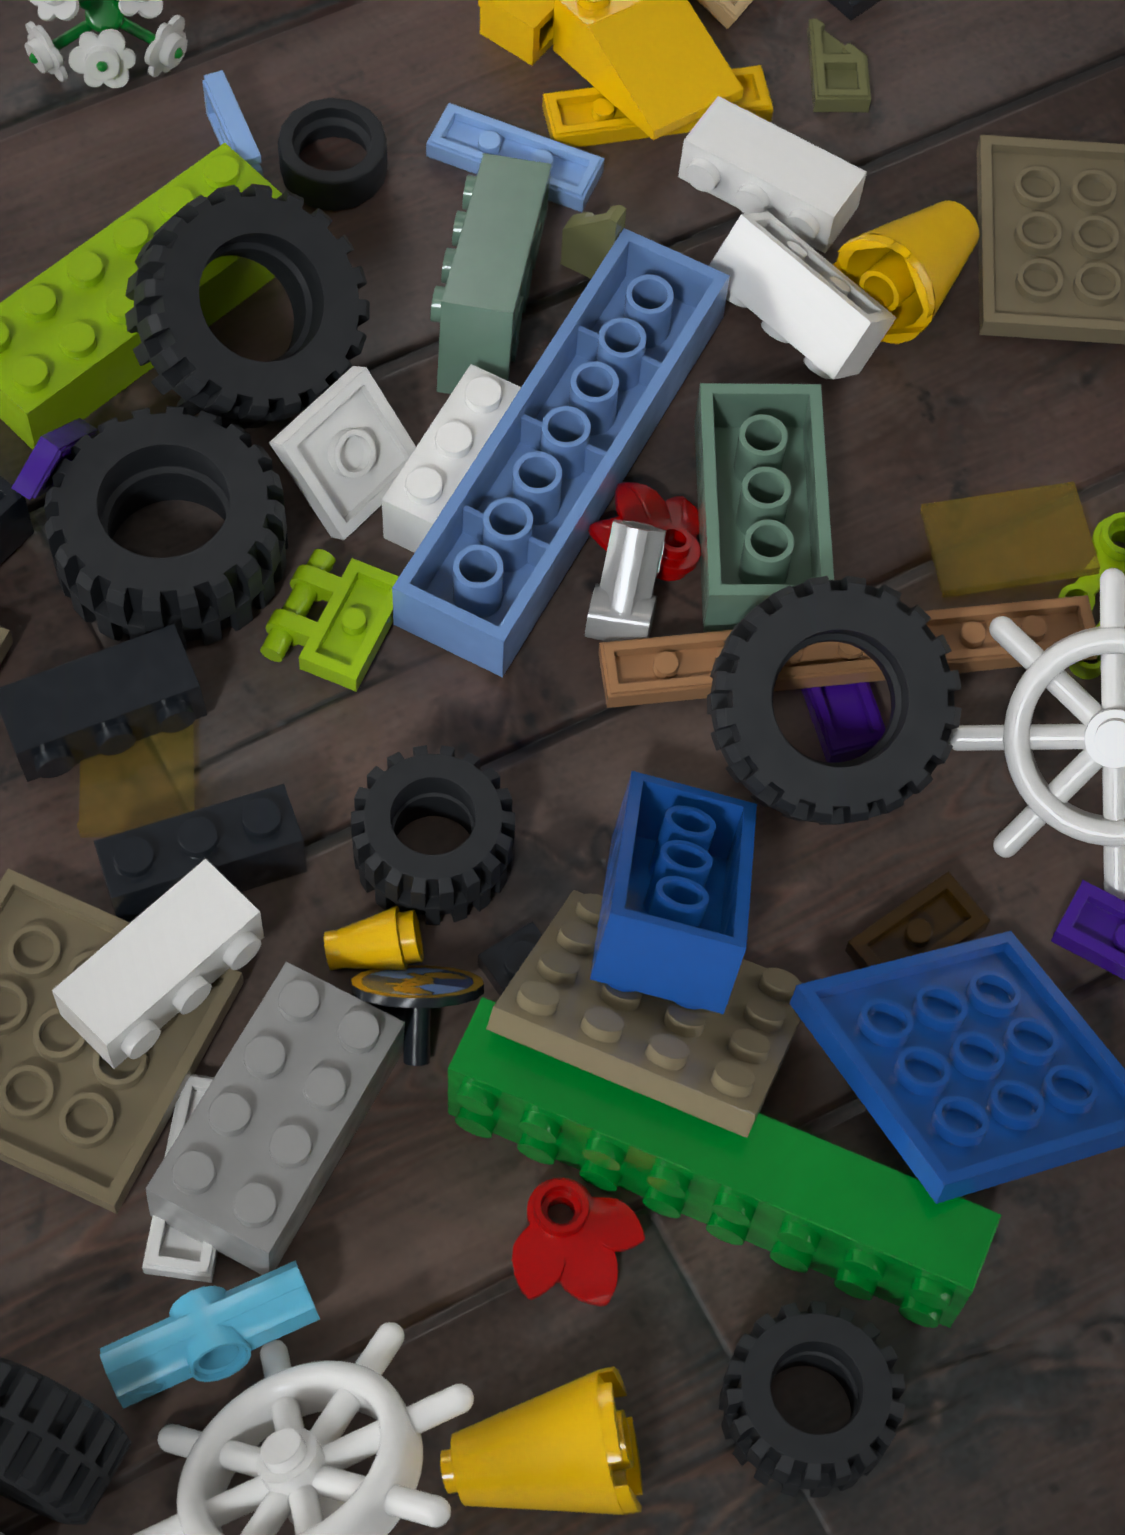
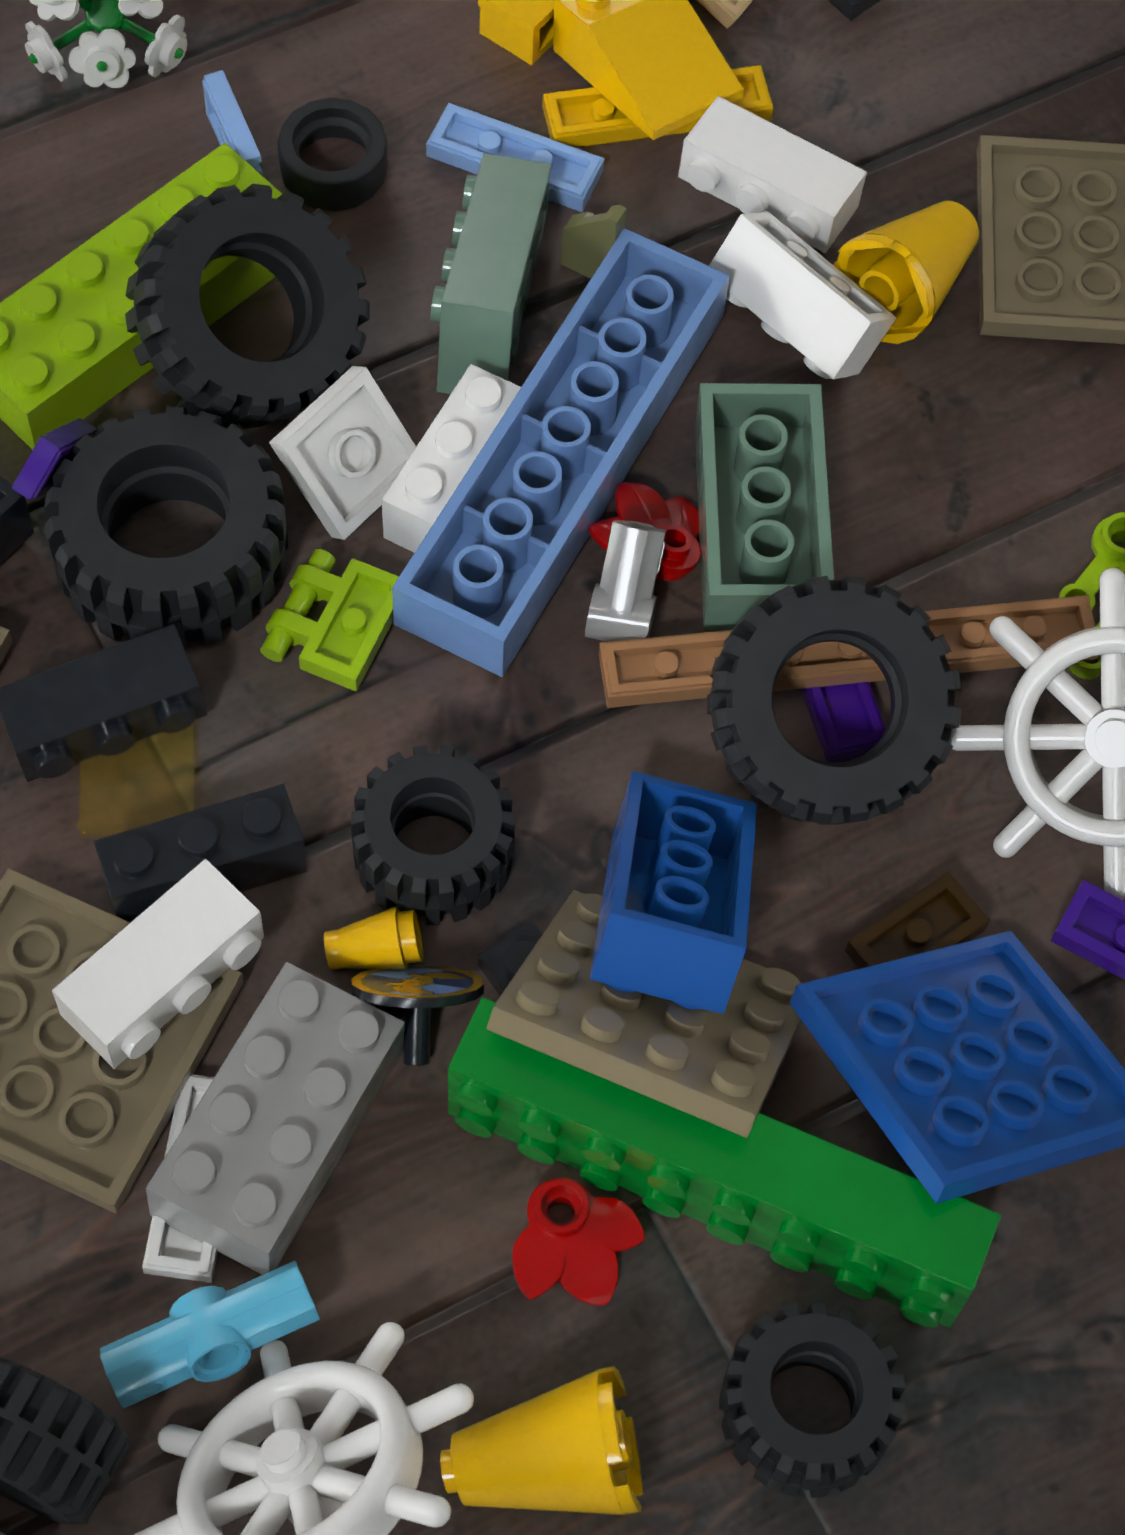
olive tile [807,19,871,112] -> none
clear yellow piece [920,481,1100,598] -> none

